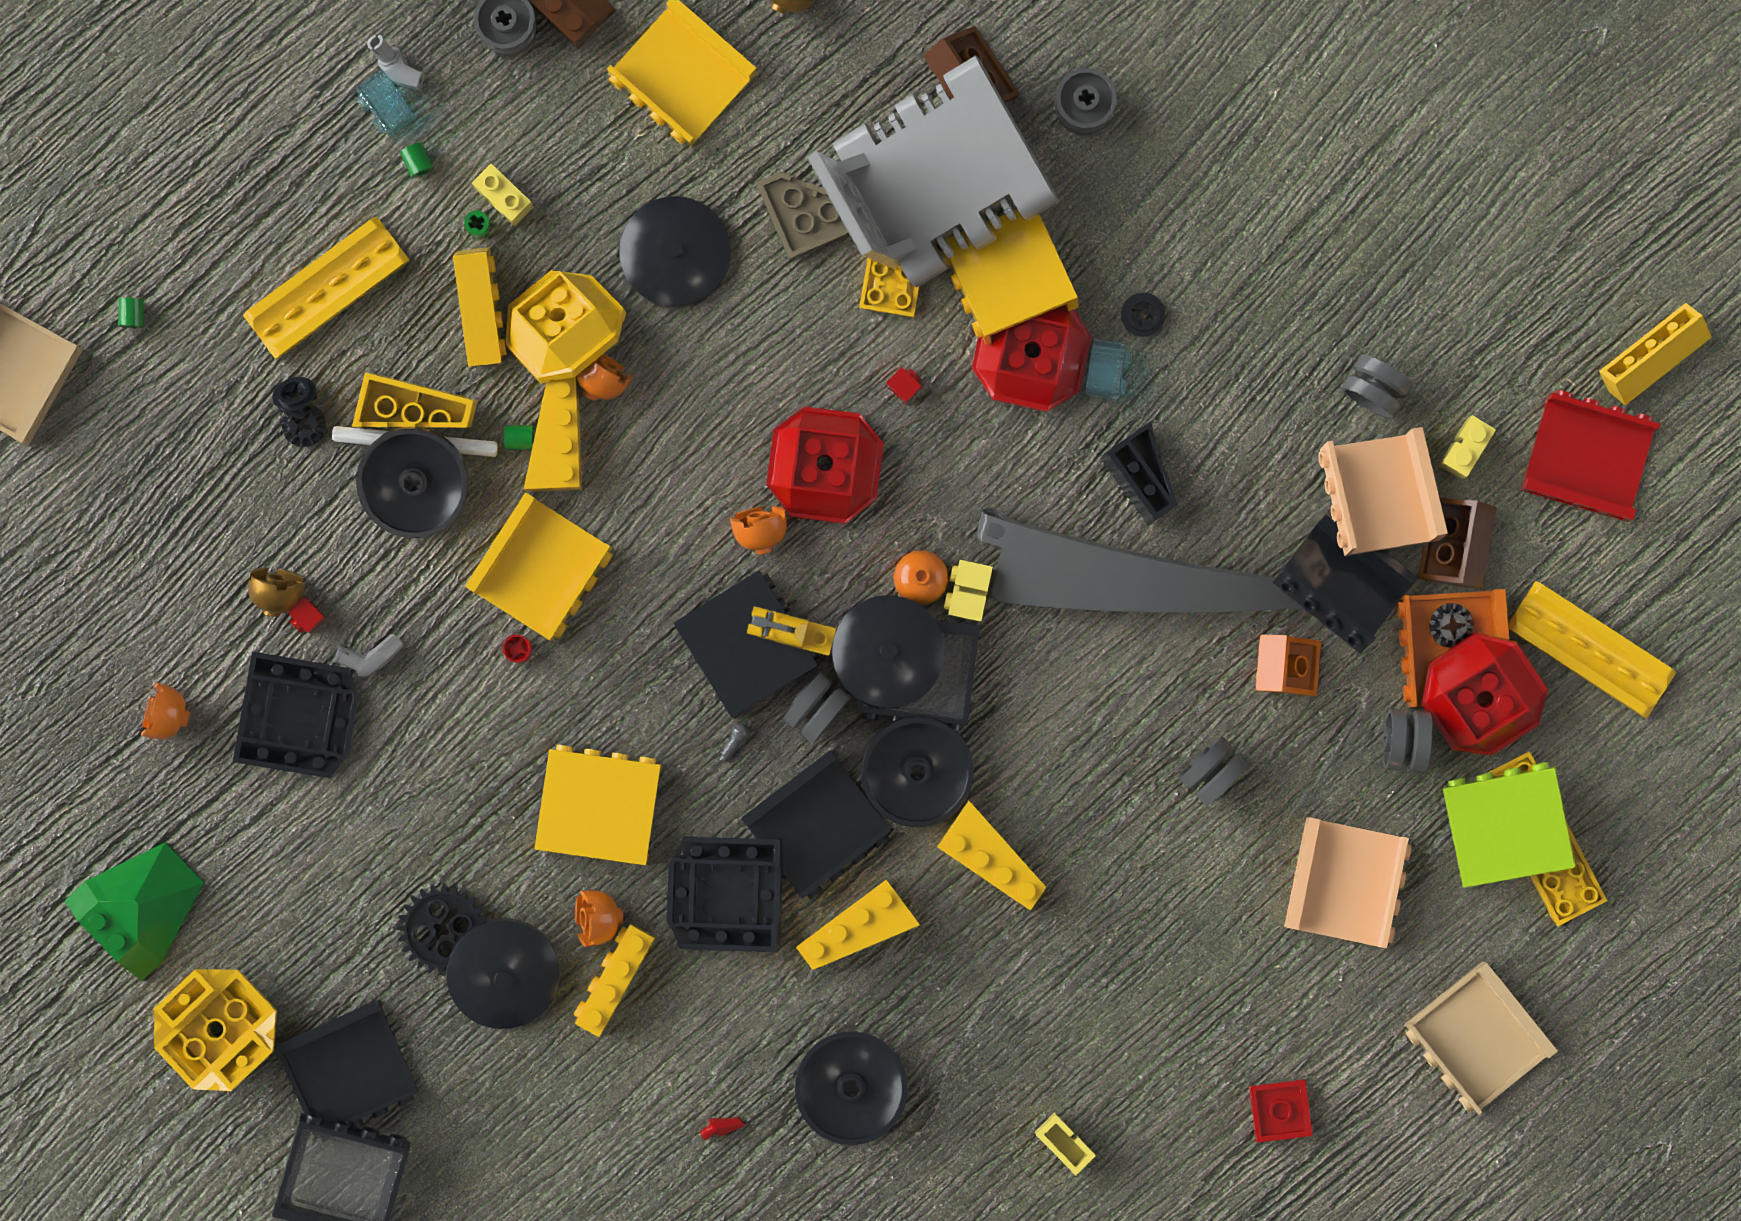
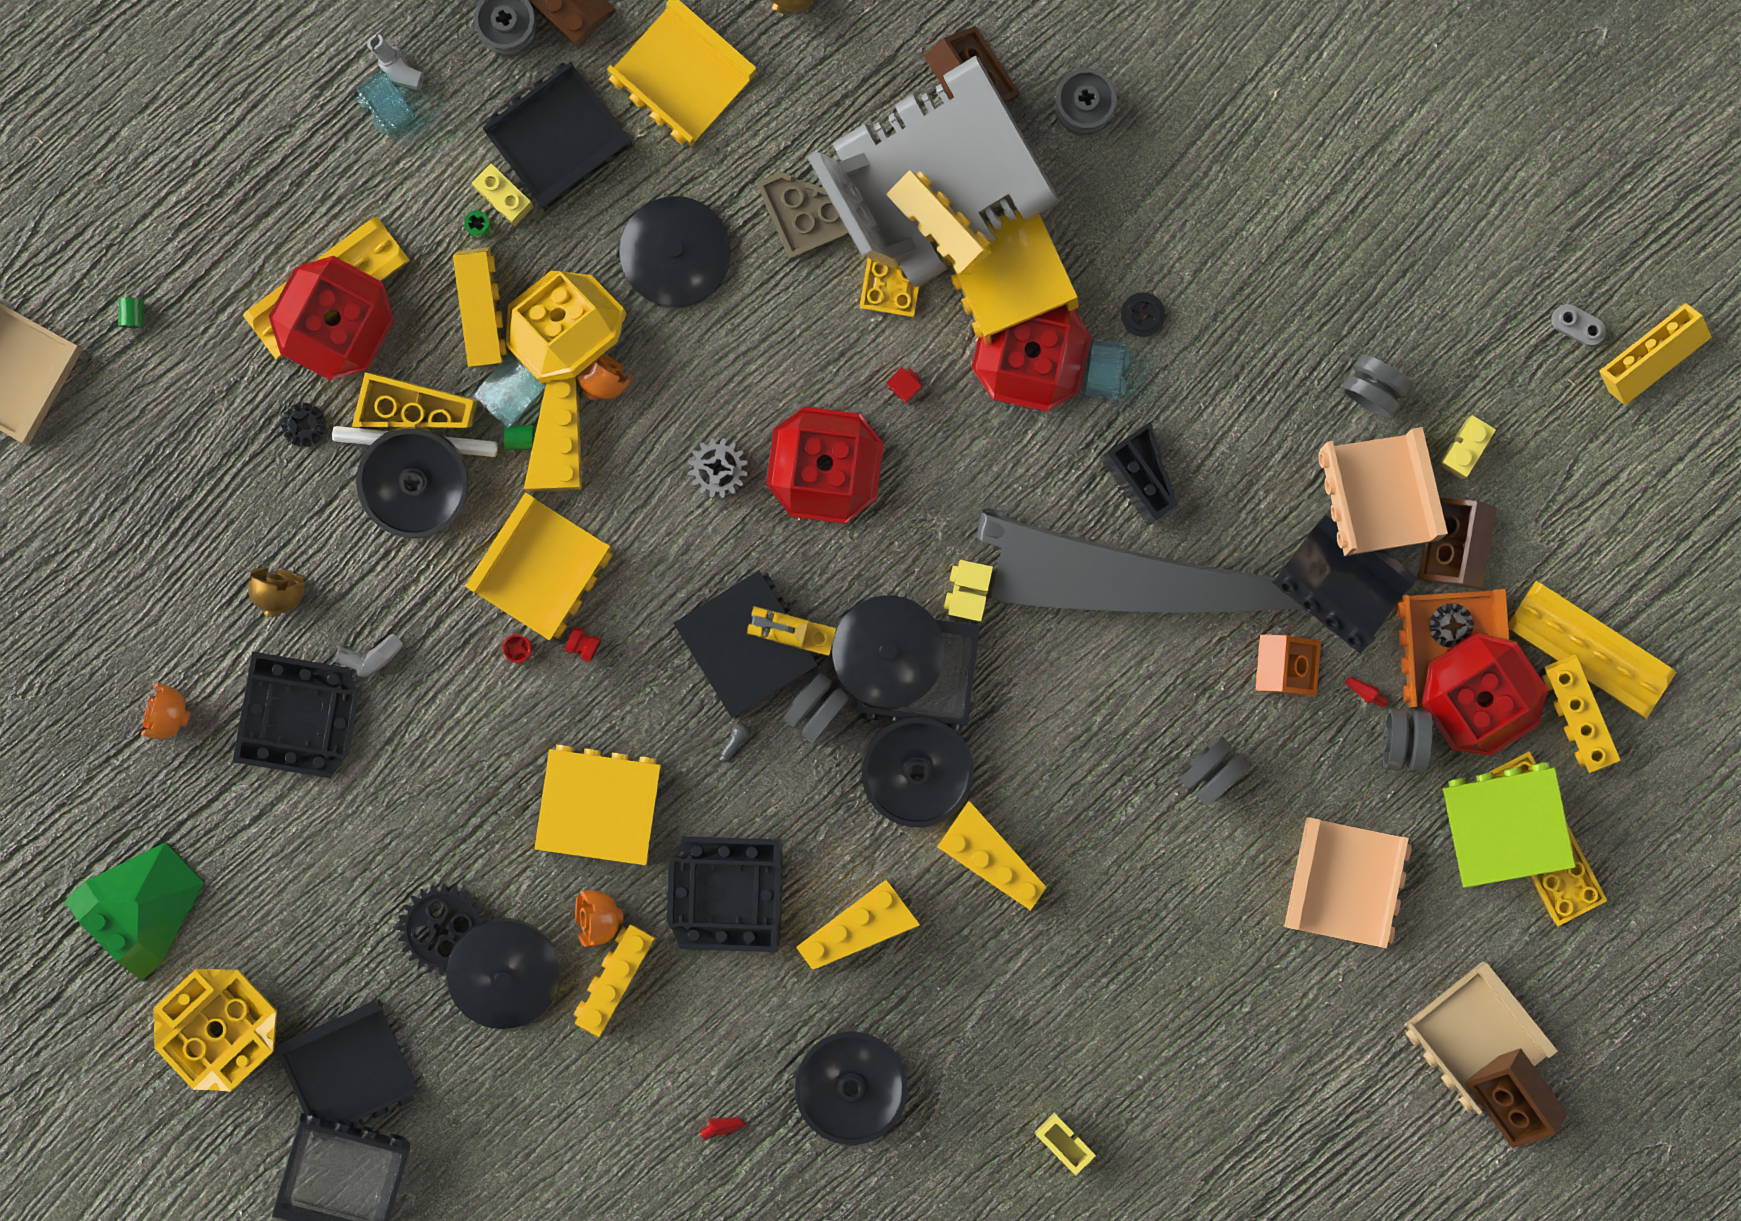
black gear [272,377,317,415] -> none
red plate [288,597,327,634] -> none
green gear [400,142,434,178] -> none
orange cylinder [730,506,787,554] -> none
black panel [741,750,891,899] -> none
orange cylinder [893,550,949,606] -> none
red plate [1248,1079,1313,1143] -> none
red panel [1521,390,1660,522] -> none
none -> red piece [268,256,394,381]
none -> clear light blue hinge [473,354,546,429]
none -> black panel [482,61,633,211]
none -> red wheel [564,626,602,663]
none -> light grey gear [688,438,748,499]
none -> yellow wedge [886,170,993,275]
none -> red bar [1345,677,1388,708]
none -> reddish brown slope [1466,1048,1568,1148]
none -> yellow brick [1542,654,1621,773]
none -> light grey plate [1552,304,1606,346]

